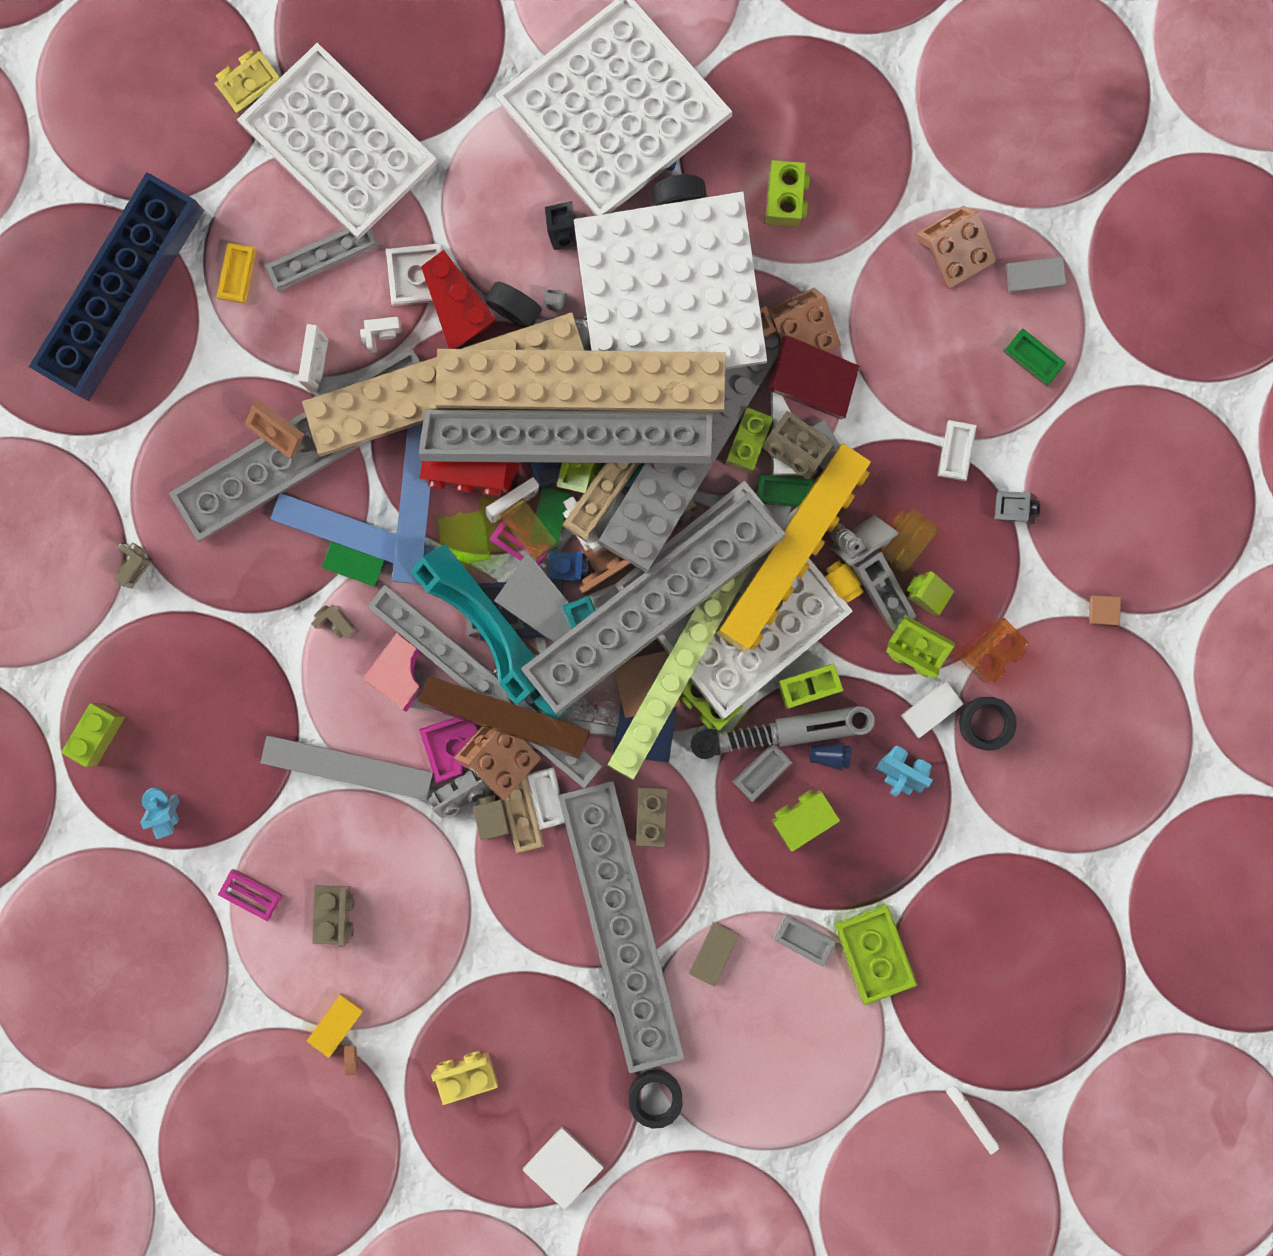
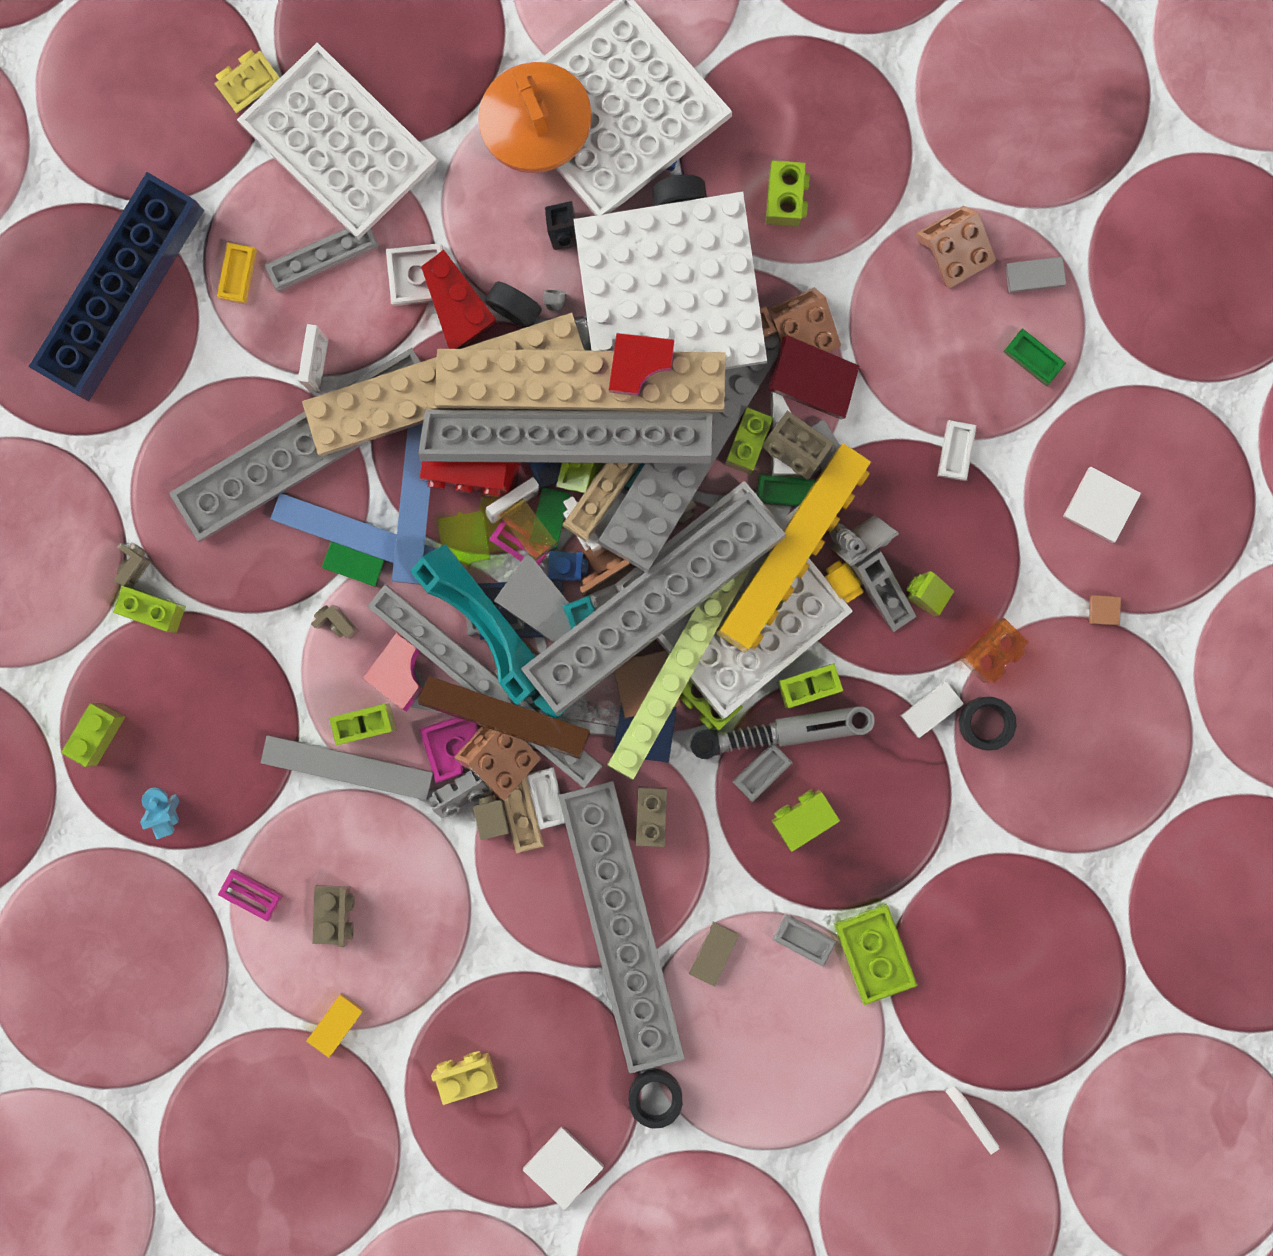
nougat plate [245,400,304,459] -> none
nougat tile [344,1045,358,1076] -> none
white bracket [360,317,403,353] -> none
dark blue cone [810,743,851,771] -> none
medium azure hips [875,746,933,797] -> none
clear yellow brick [878,508,939,575] -> none
lime bracket [886,615,955,679] -> none
bracket [995,491,1040,524] -> none
none -> lime brick [113,586,186,633]
none -> lime brick [329,703,397,746]
none -> orange bracket [478,62,592,173]
none -> red tile [609,333,675,396]
none -> white tile [1063,467,1141,543]

